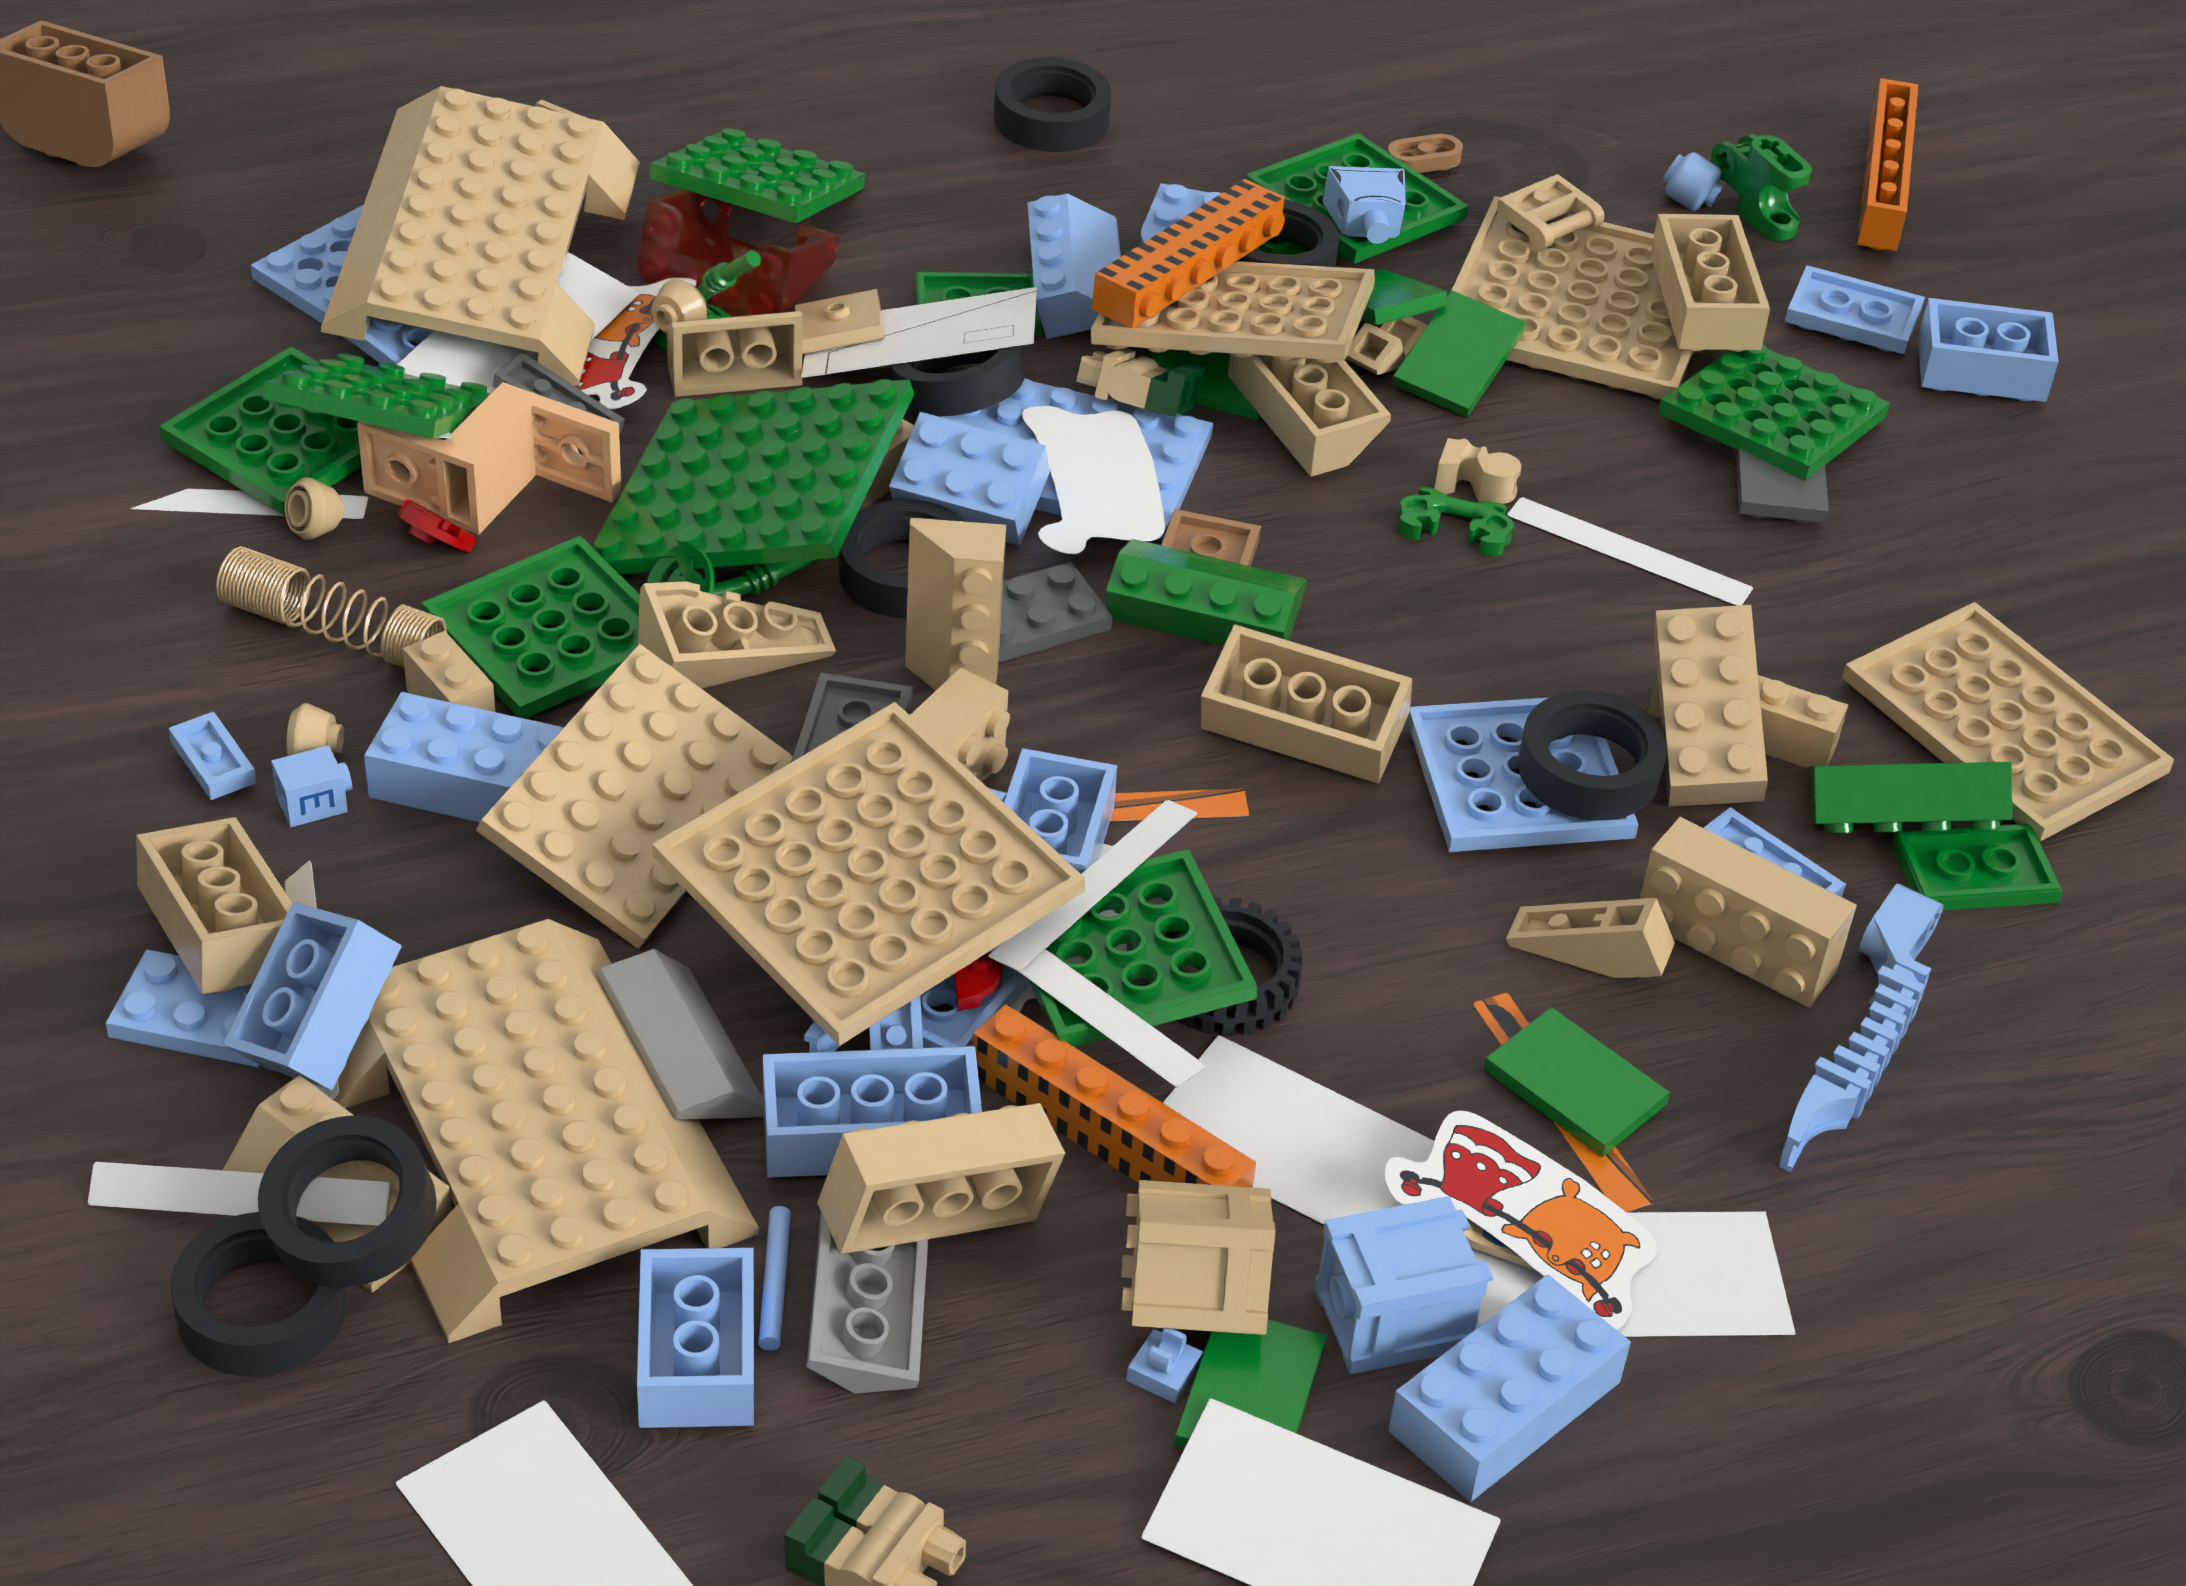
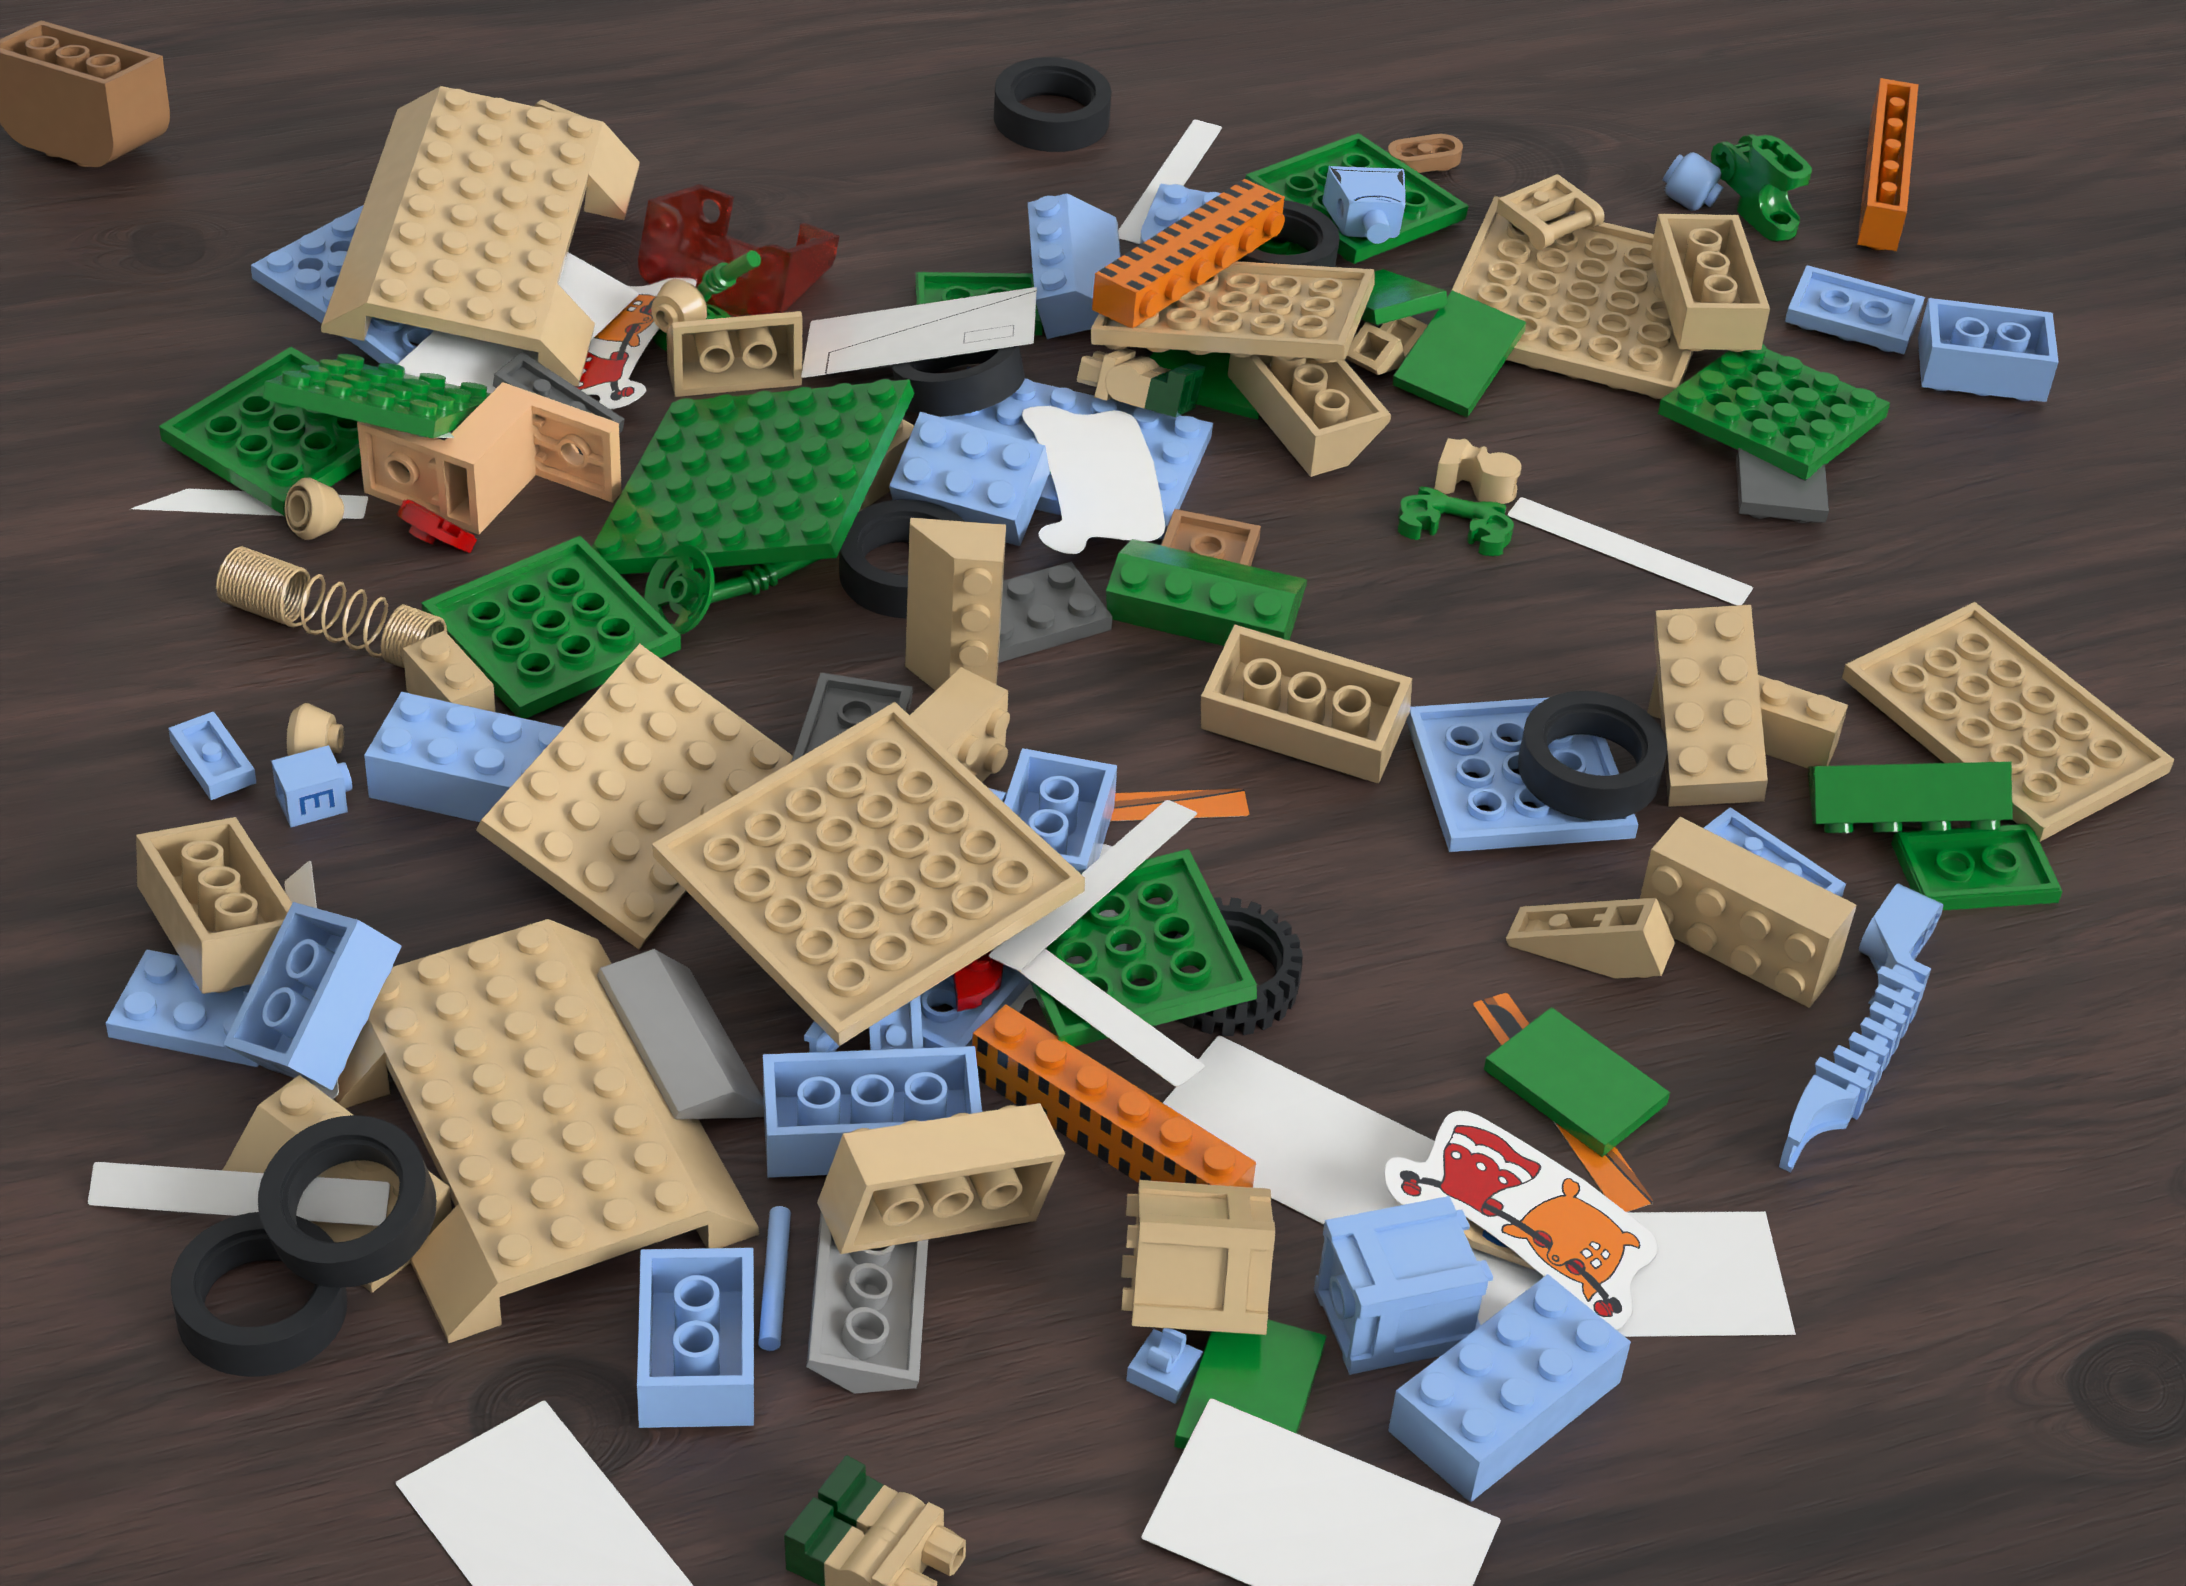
tan wedge [638,581,836,689] -> none
green piece [649,128,866,223] -> none
tan plate [795,289,884,354] -> none
none -> white sticker [1118,120,1222,244]

